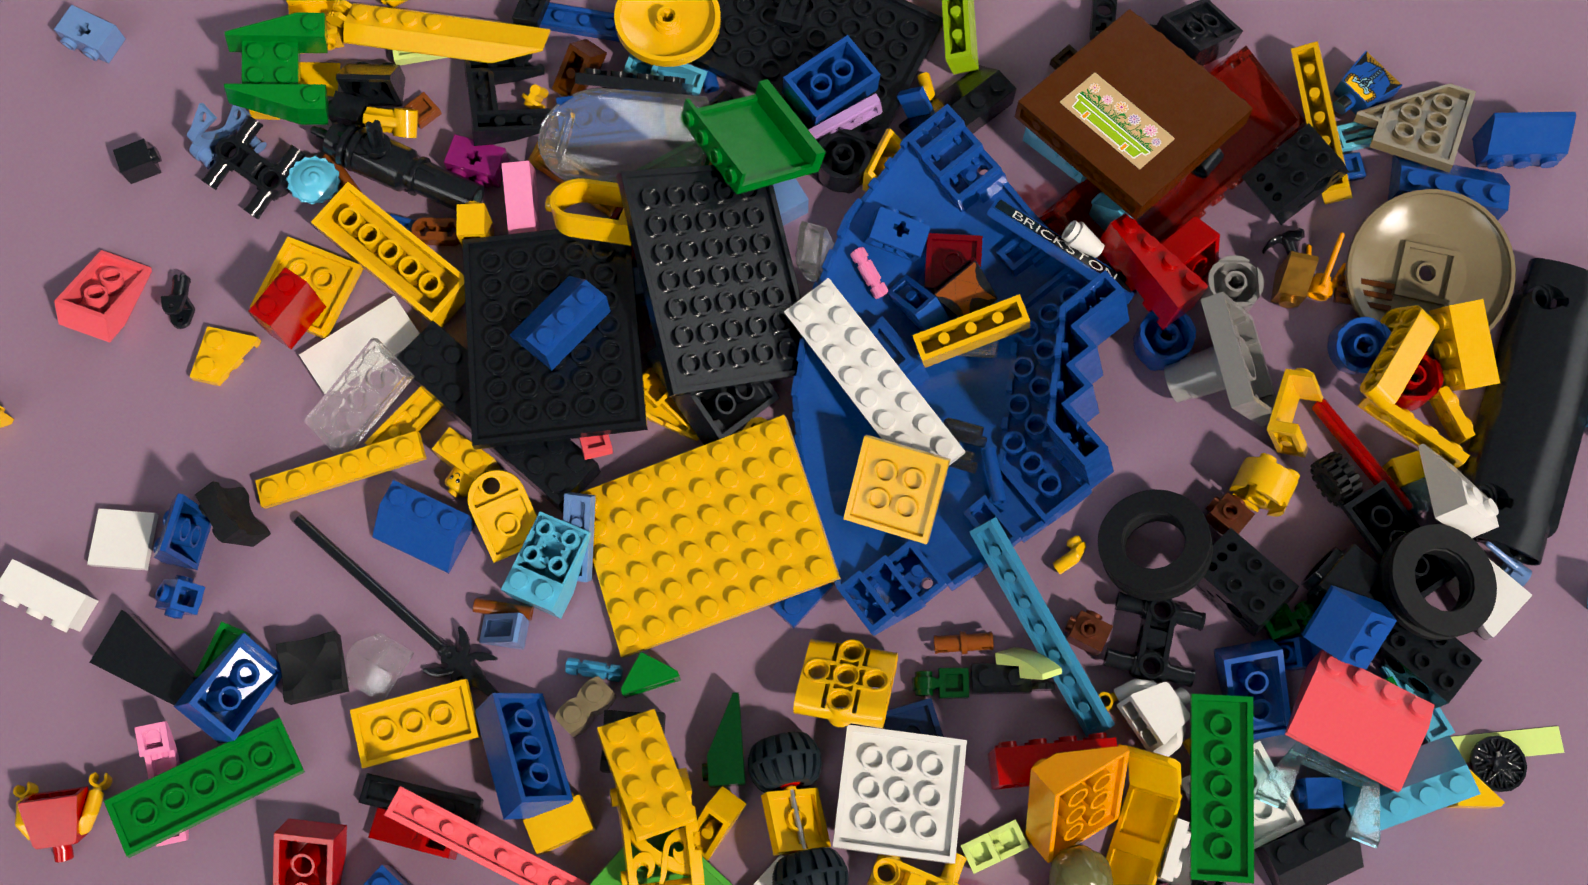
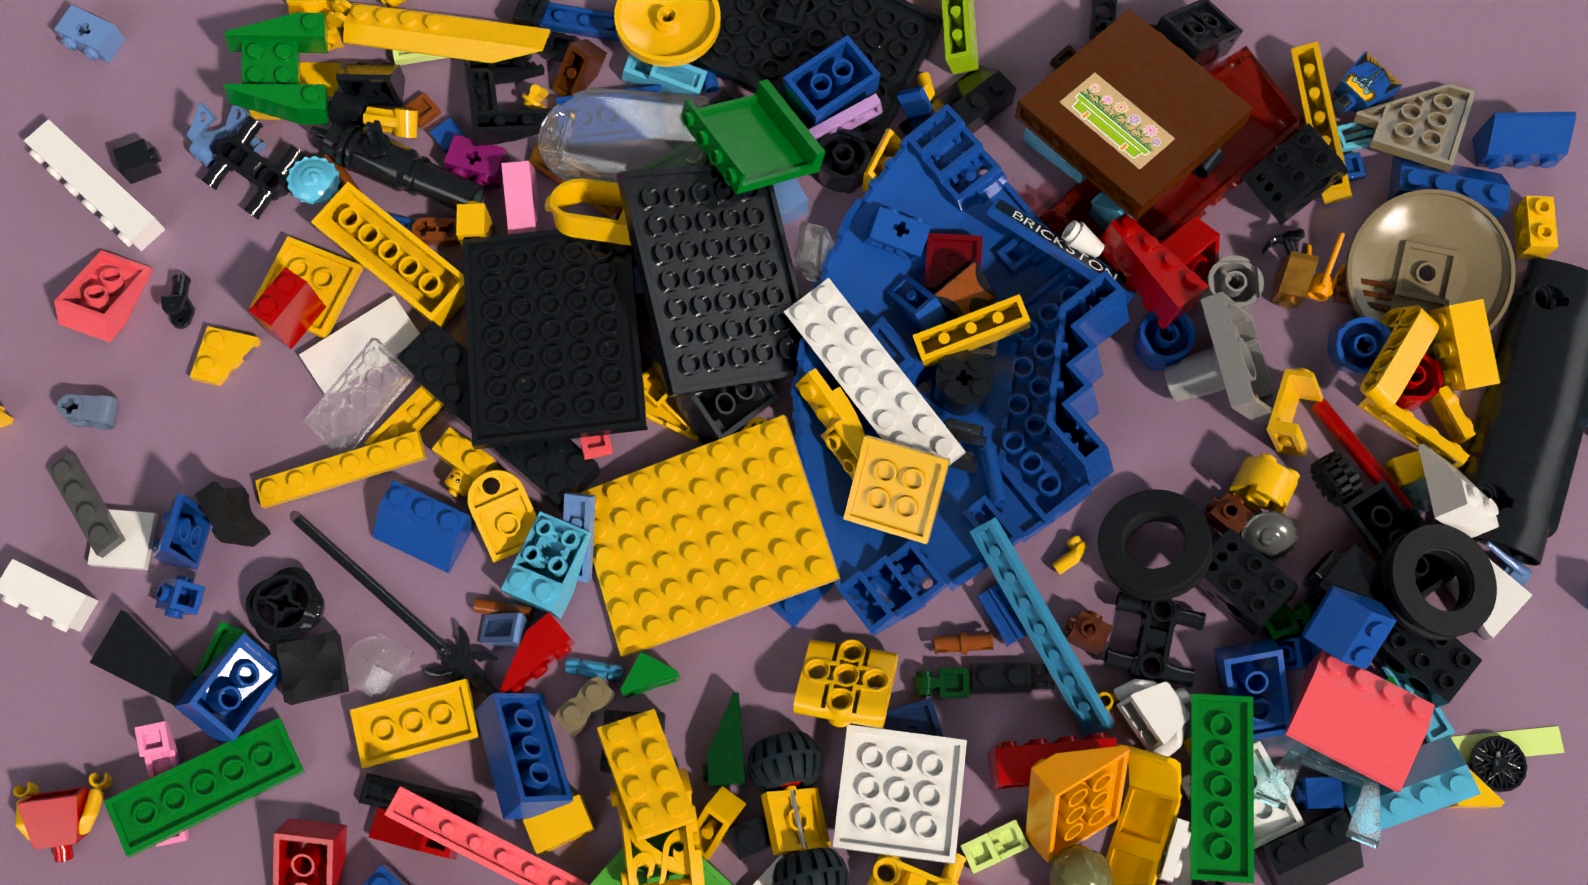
blue slope [510,276,611,370] -> none
black plate [575,68,693,96] -> none
bright pink axle [850,247,888,299] -> none
yellowish green slope [995,647,1062,680] -> none
none -> white brick [24,119,166,251]
none -> dark grey plate [47,452,126,558]
none -> sand blue piece [57,394,119,430]
none -> black piece [246,567,325,645]
none -> blue tile [429,117,467,155]
none -> red slope [498,612,574,693]
none -> black plate [536,32,578,62]
none -> black slope [727,814,772,861]
none -> yellow slope [795,368,865,480]
none -> black brick [932,351,992,416]
none -> blue plate [976,583,1028,647]
none -> dark grey piece [1240,510,1298,562]
none -> yellow brick [1512,196,1558,259]

